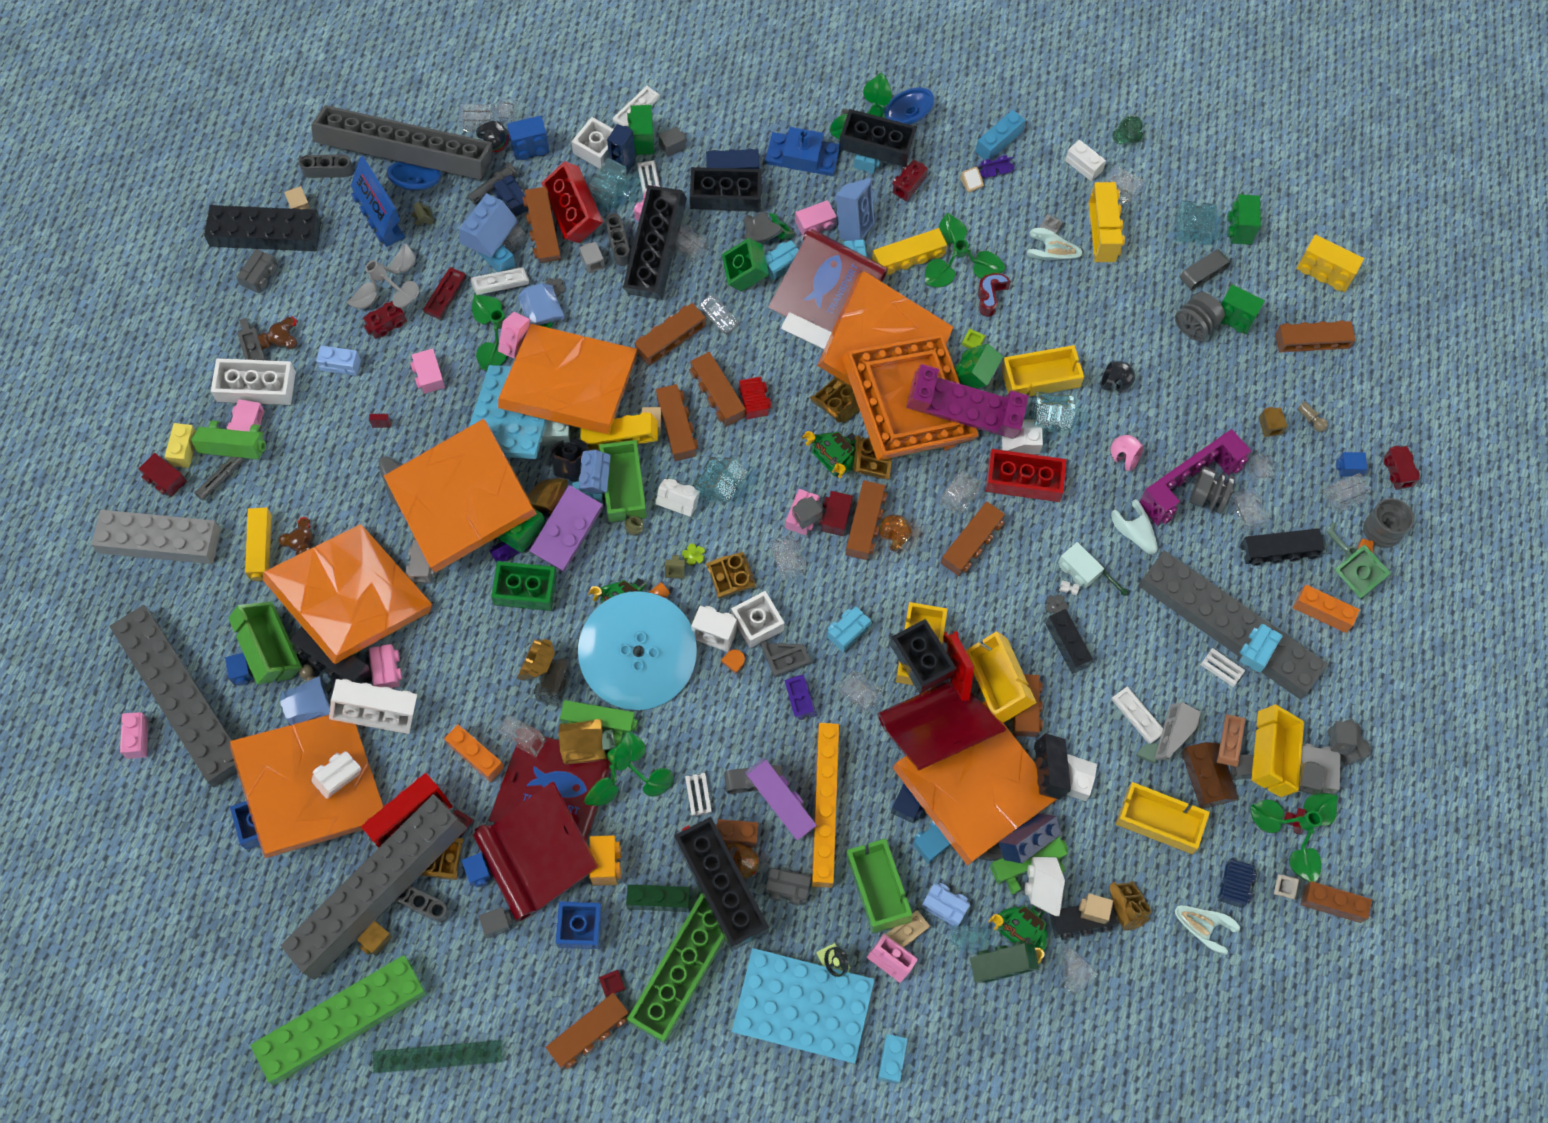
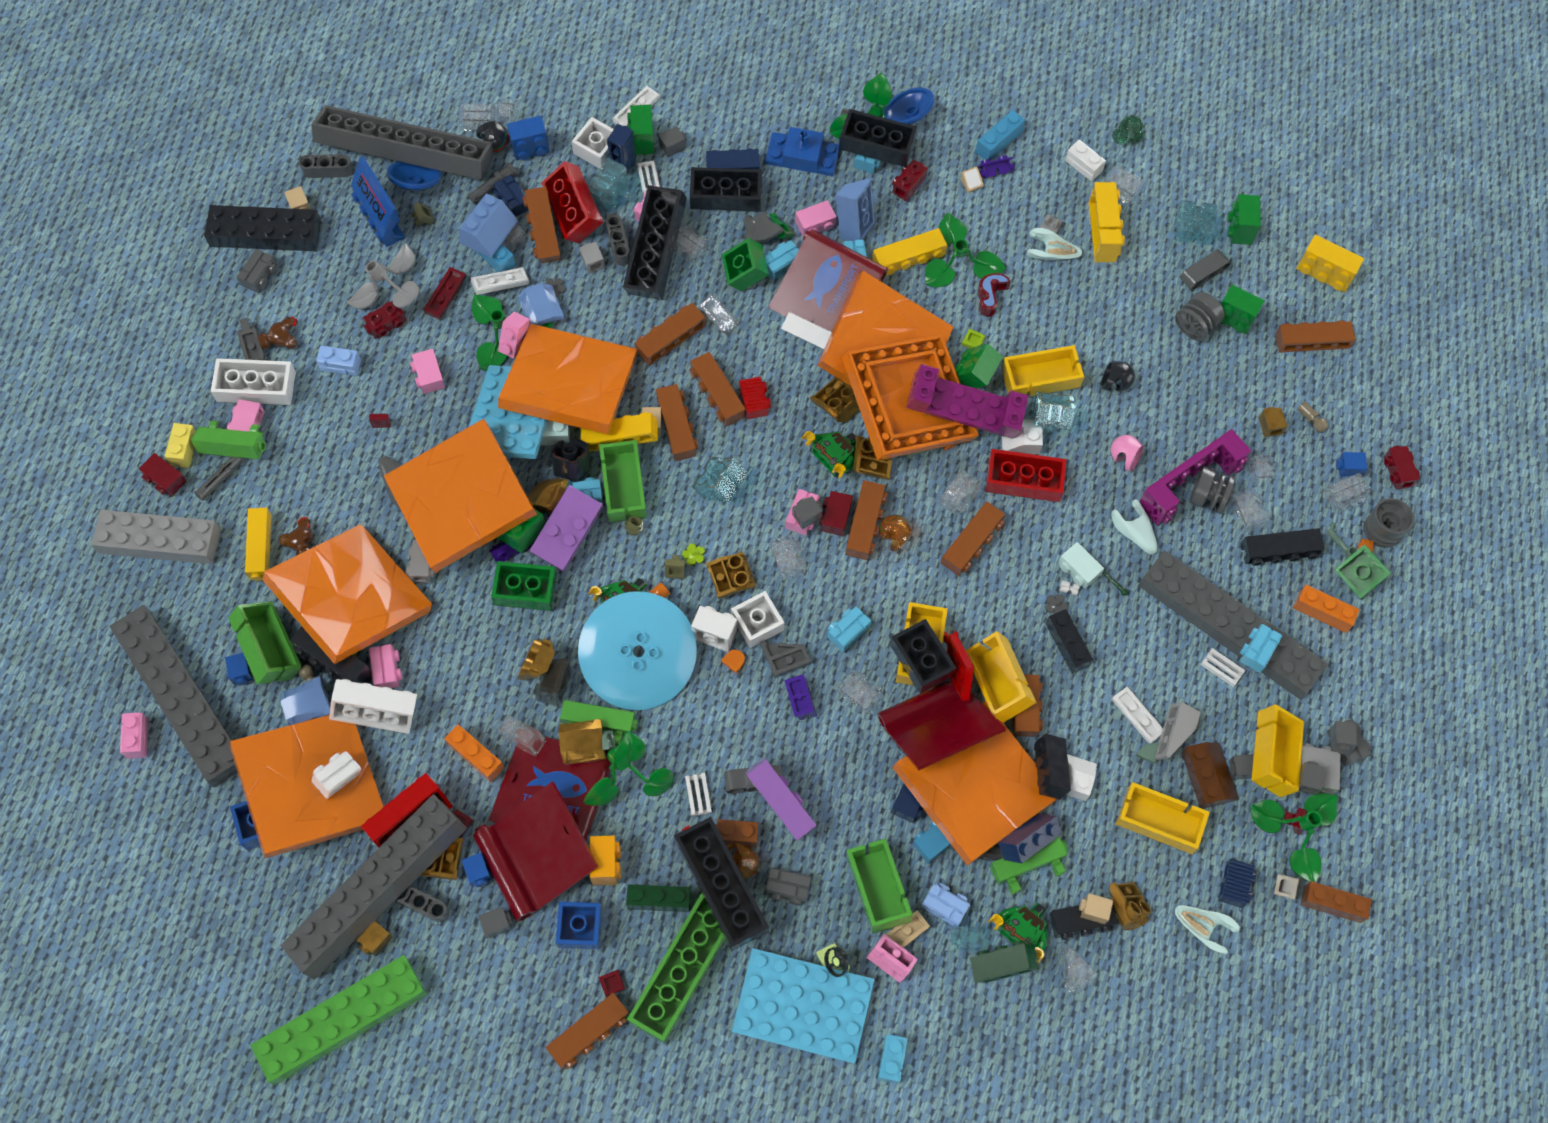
clear green tile [373,1040,503,1074] -> none
medium blue brick [579,450,610,494] -> none
white brick [655,479,700,517] -> none
light orange brick [811,723,839,888] -> none
white slope [1025,857,1065,916] -> none
nougat tile [1217,714,1246,767] -> none

